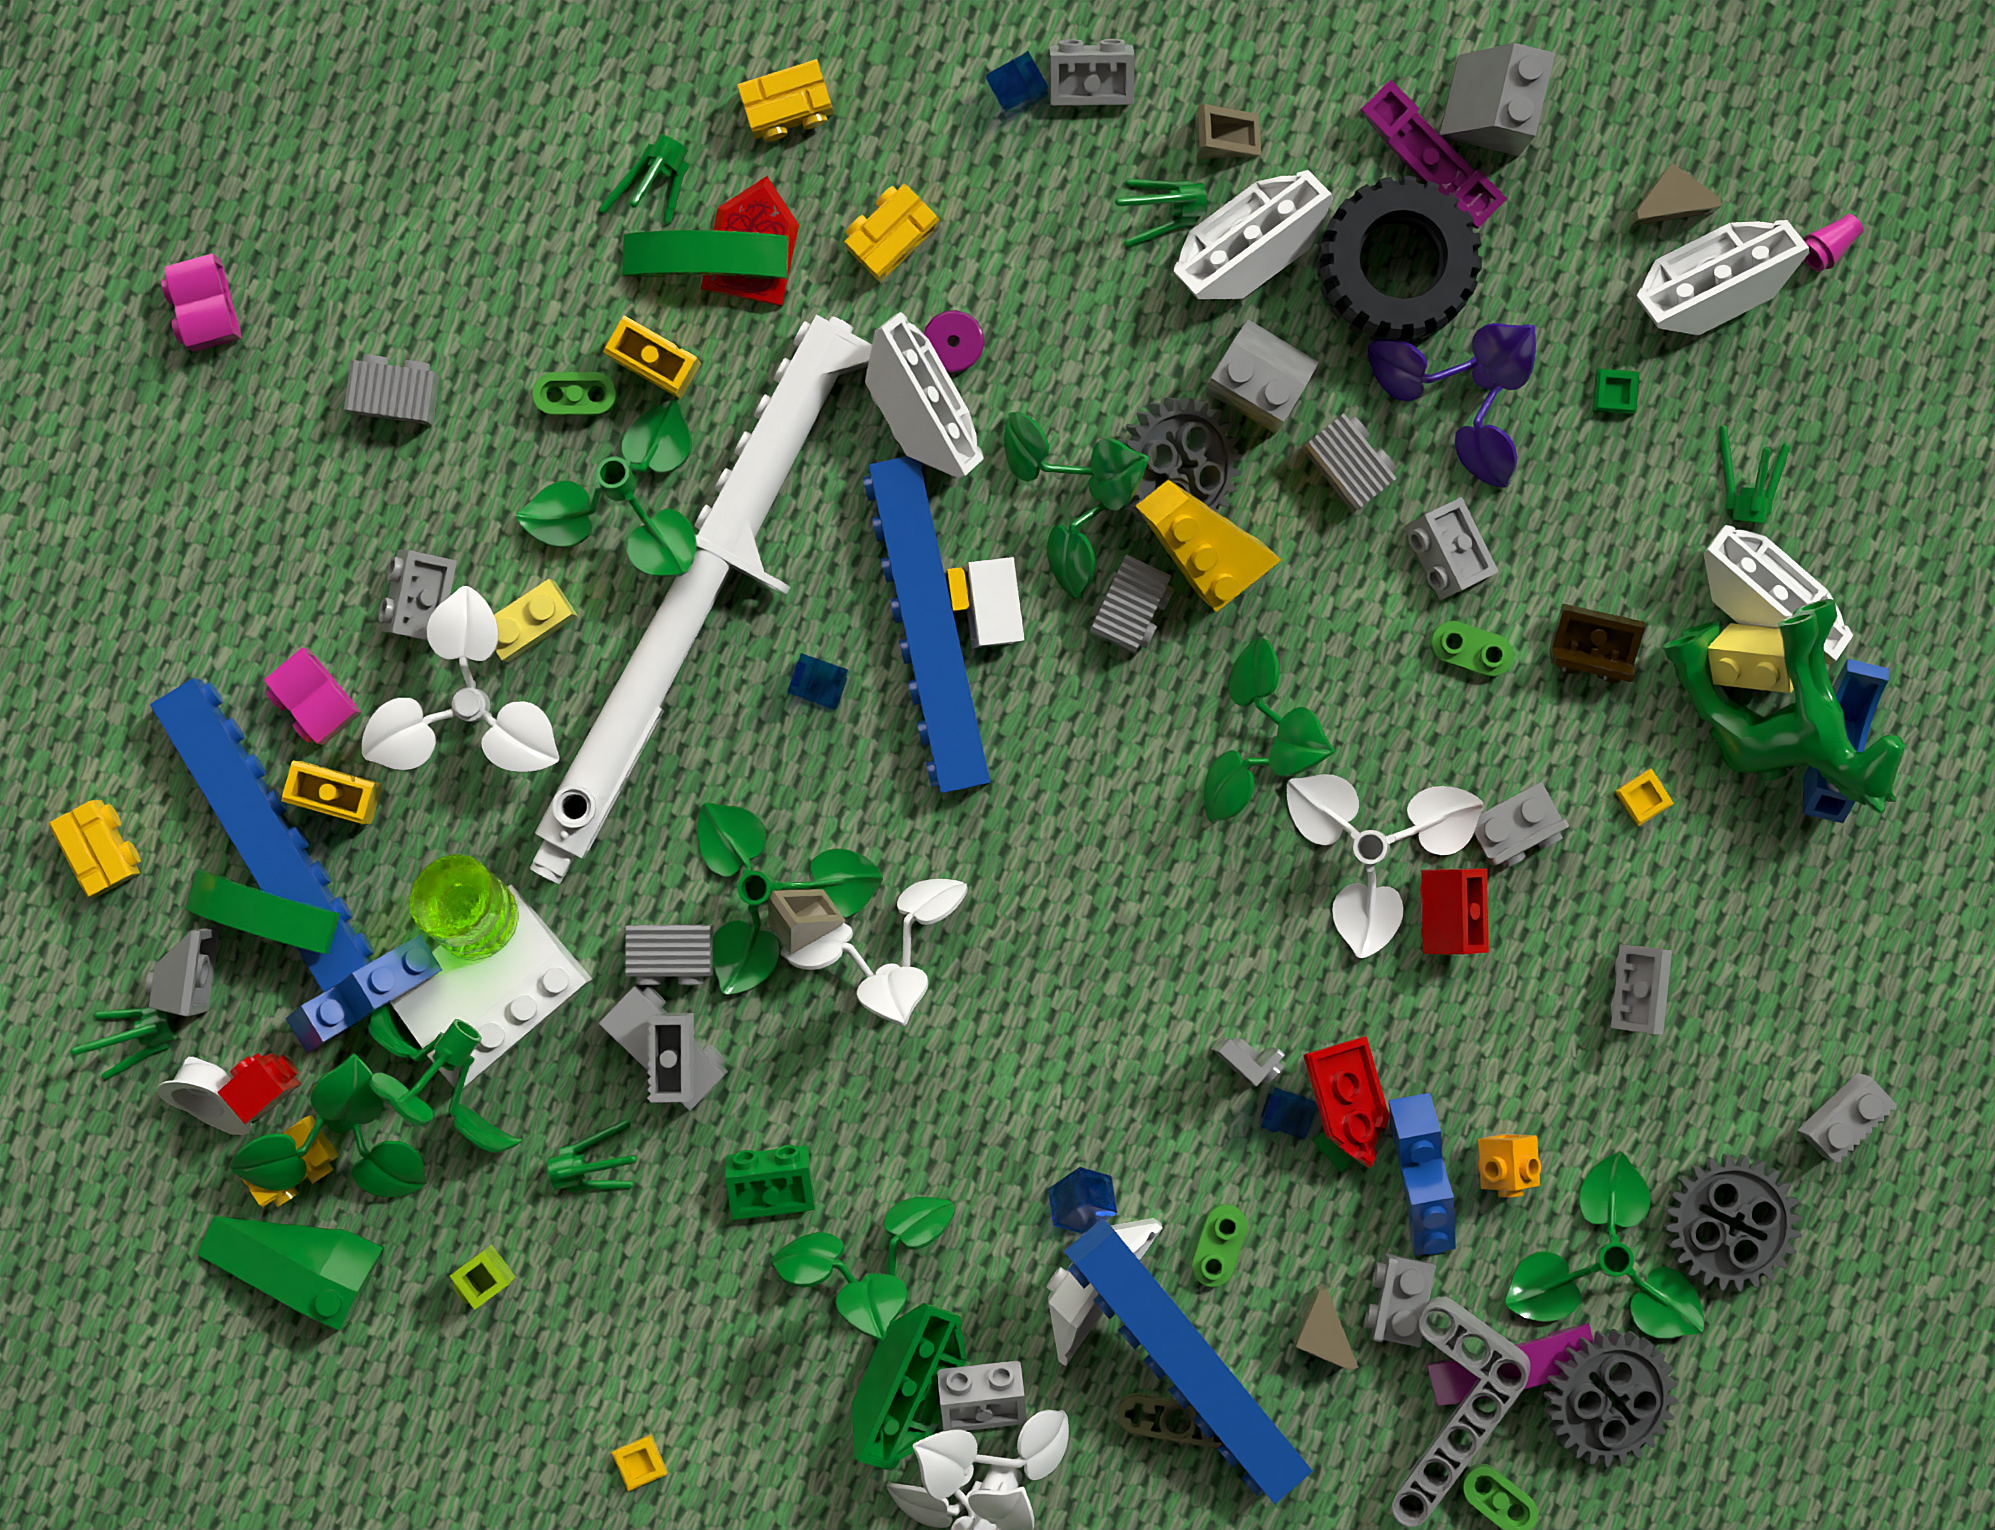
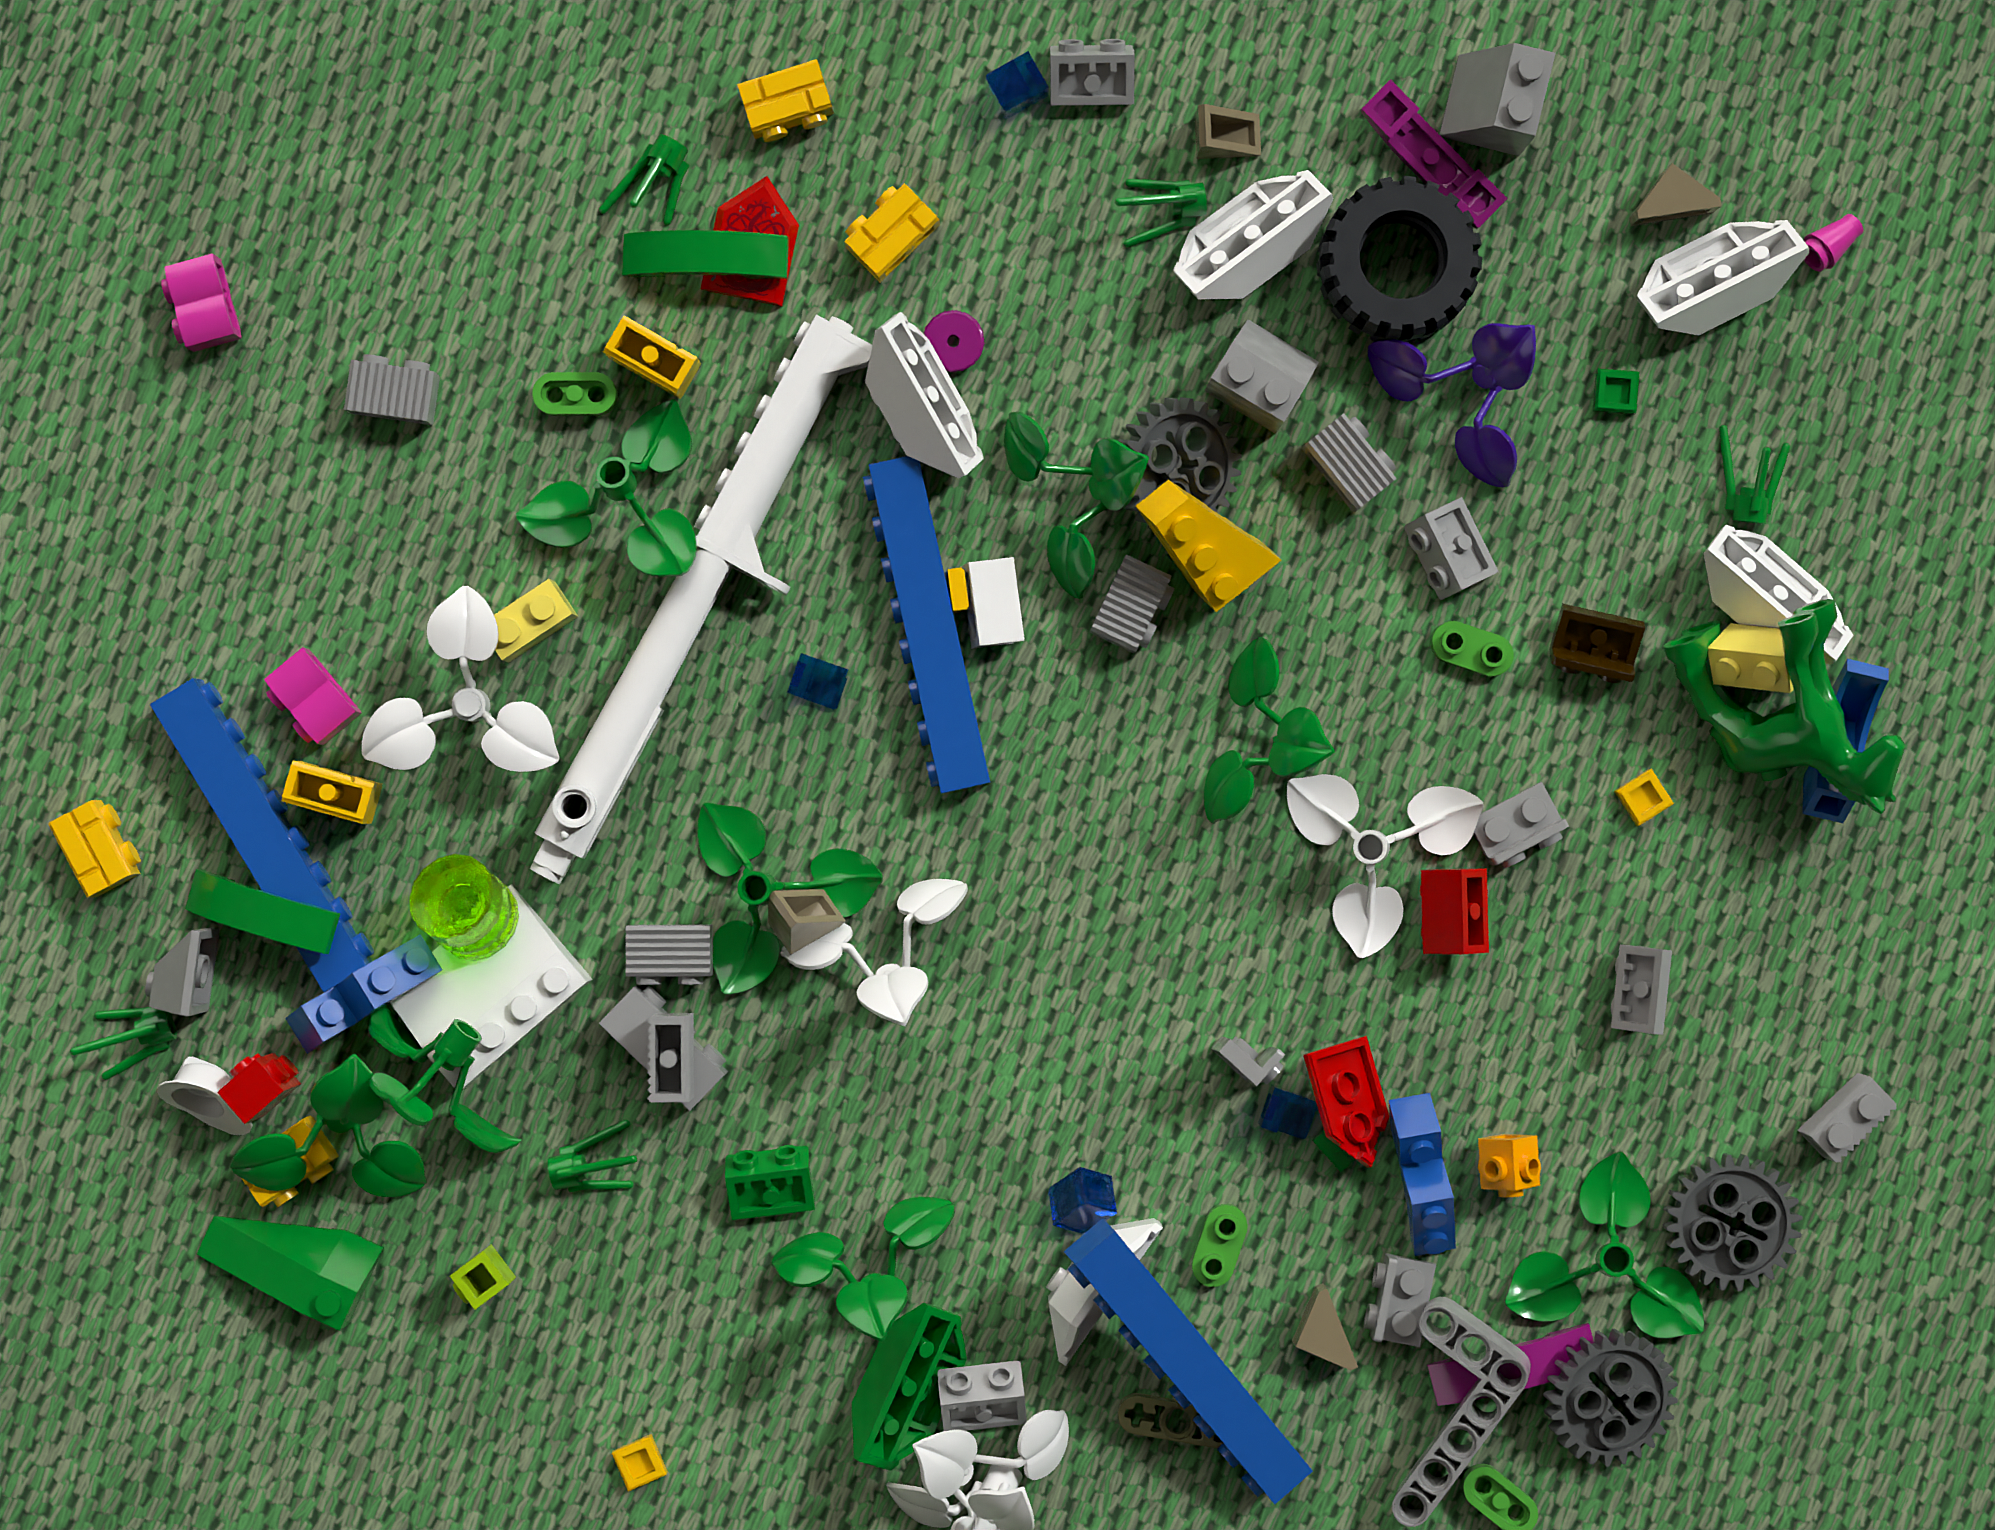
light grey bracket [379,550,457,640] -> none

